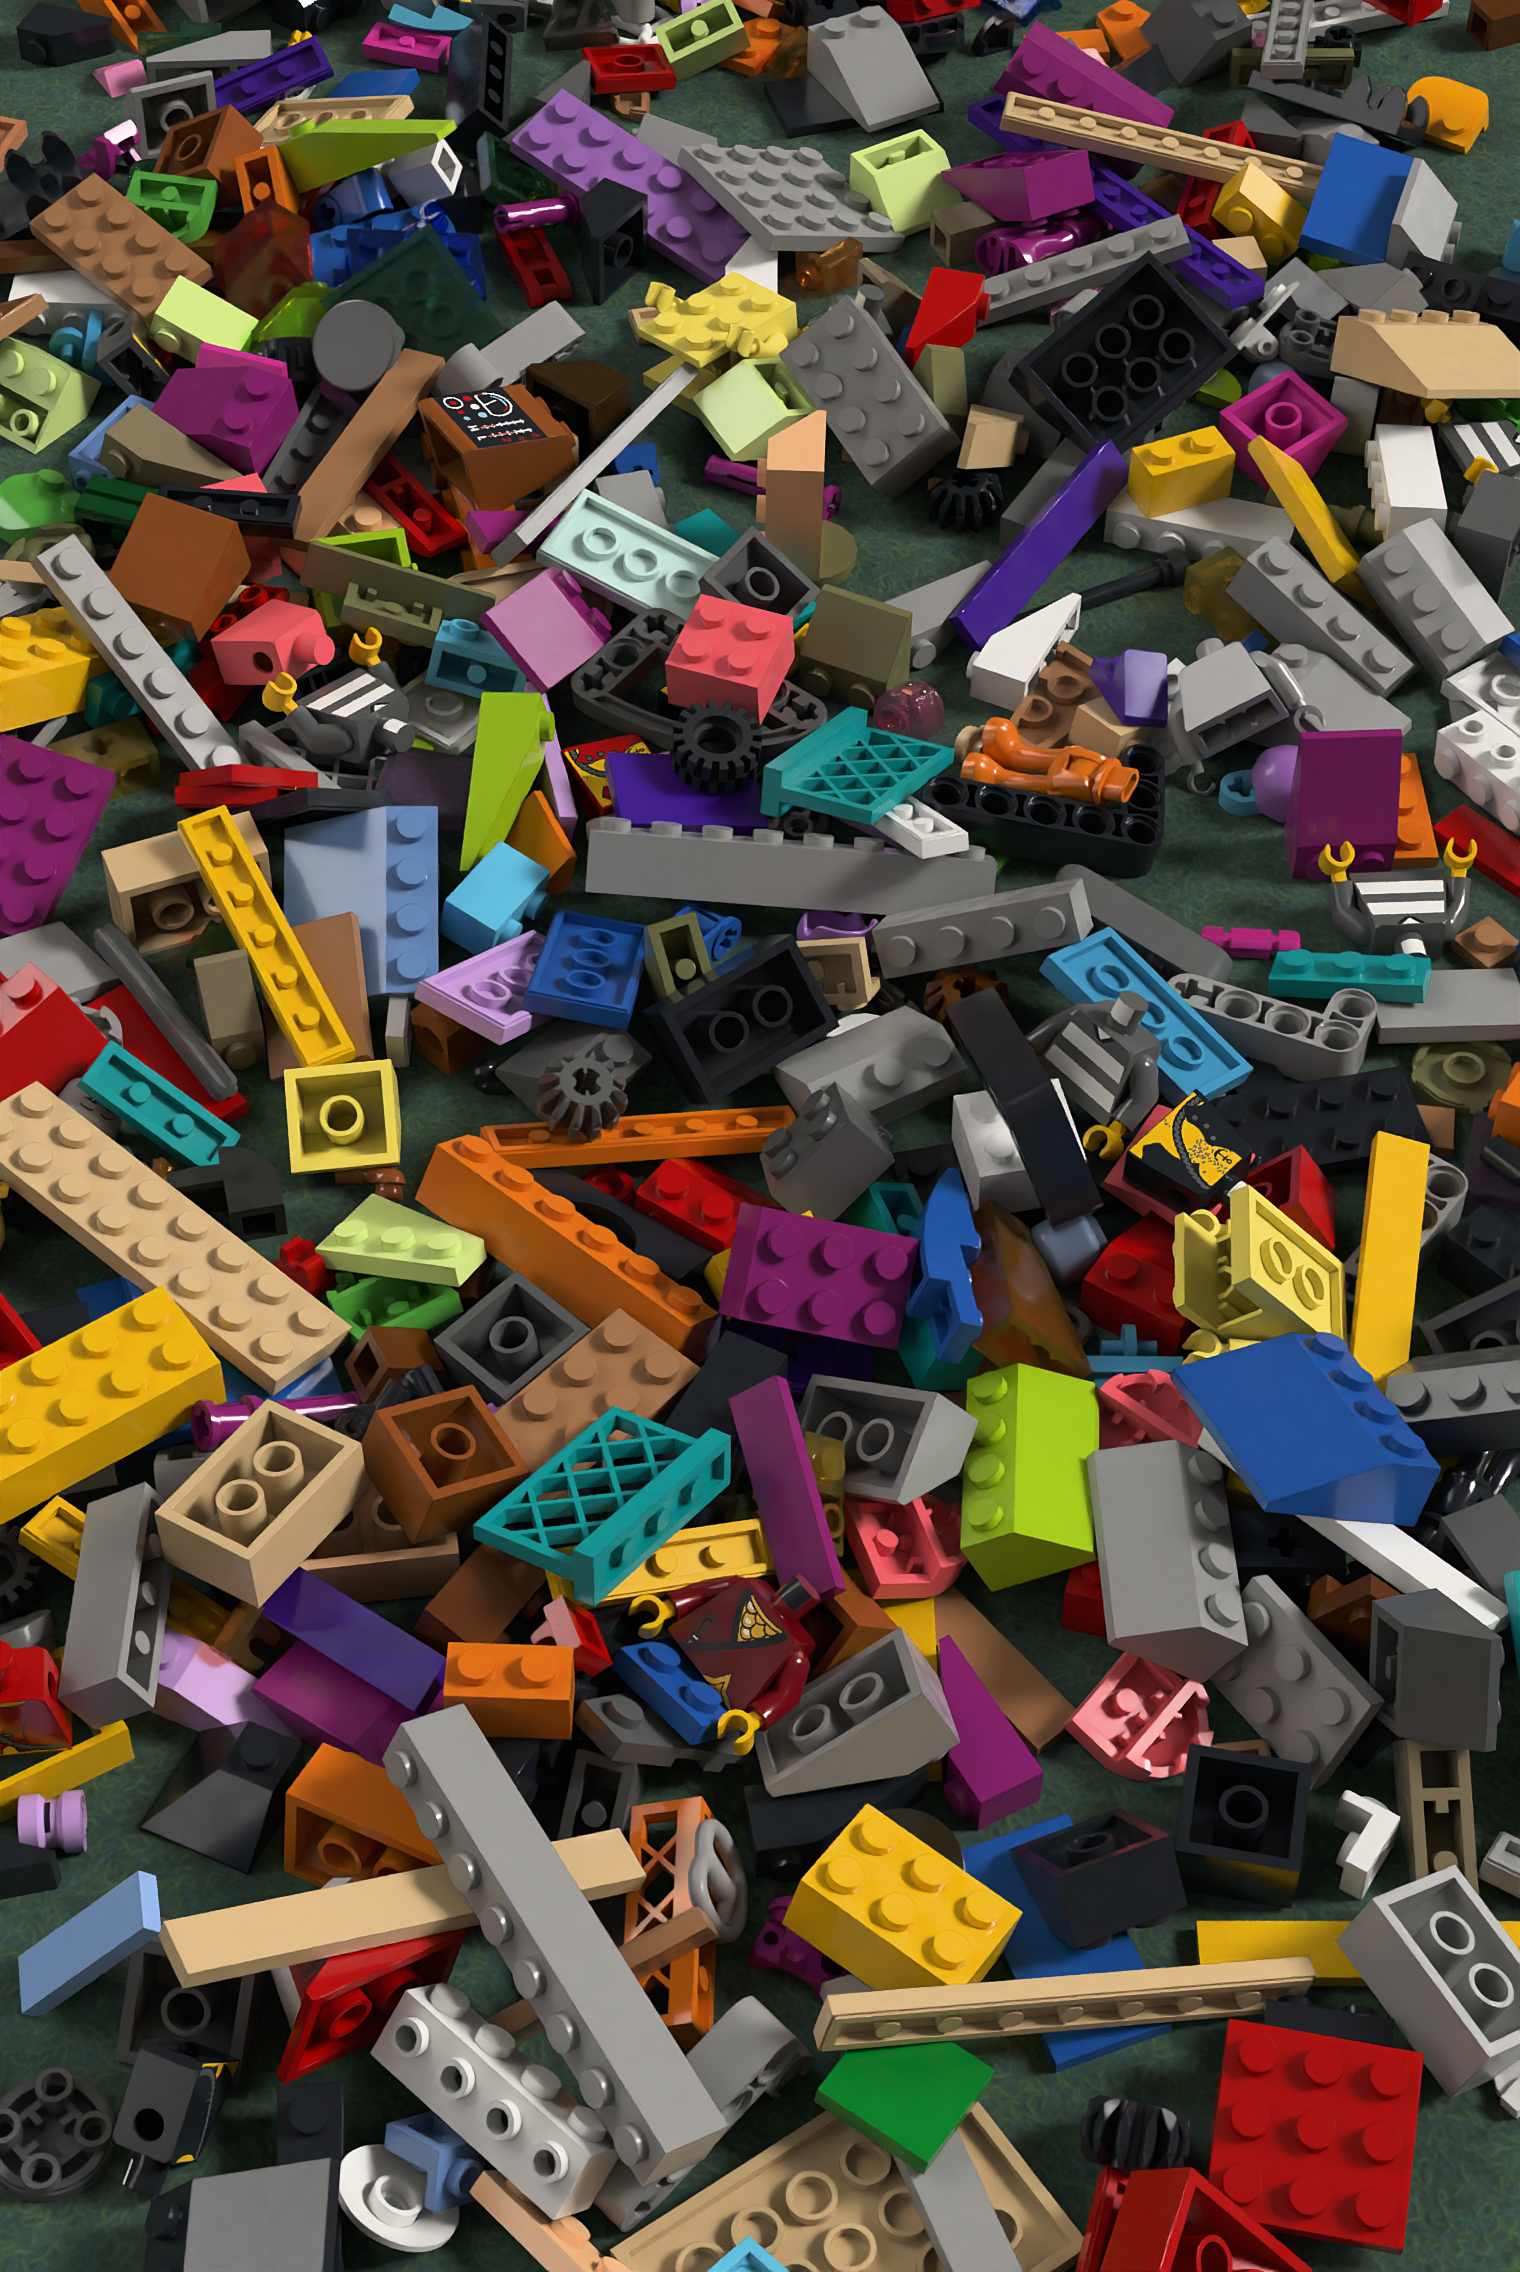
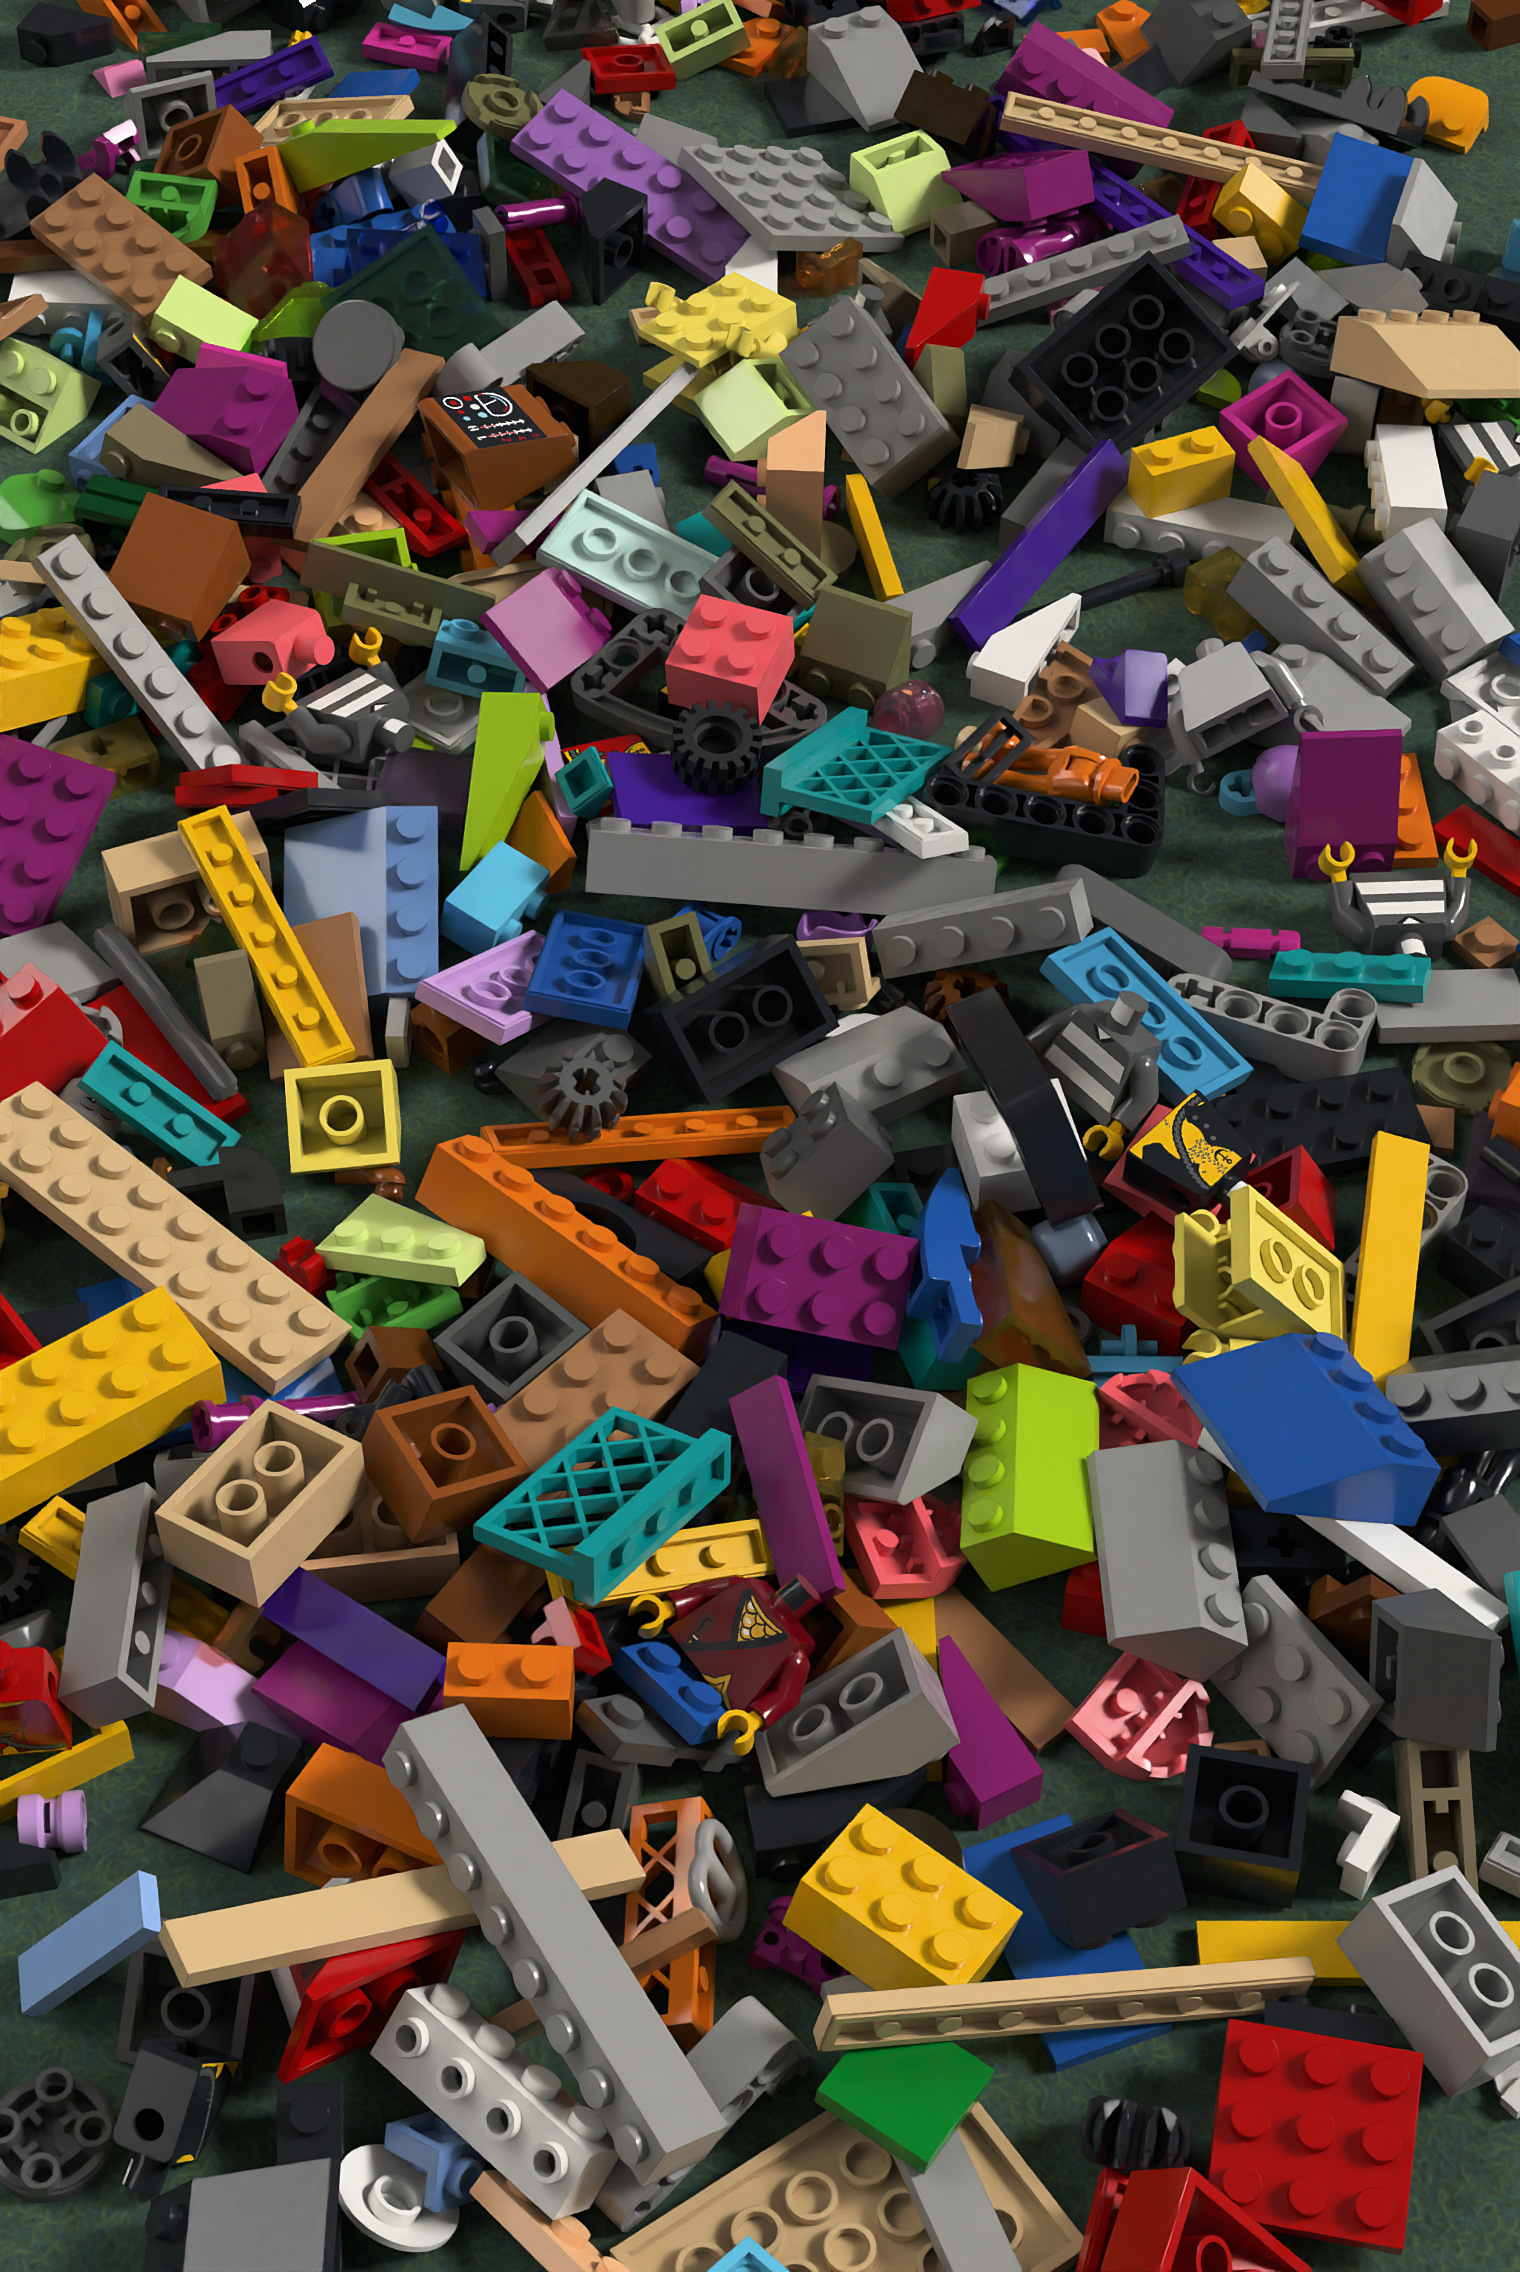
none -> olive tile [461,74,544,140]
none -> dark grey plate [468,206,508,302]
none -> teal slope [554,746,614,820]
none -> olive tile [701,479,838,612]
none -> yellow tile [846,473,904,603]
none -> dark brown slope [893,69,999,162]
none -> black tile [935,706,1036,784]

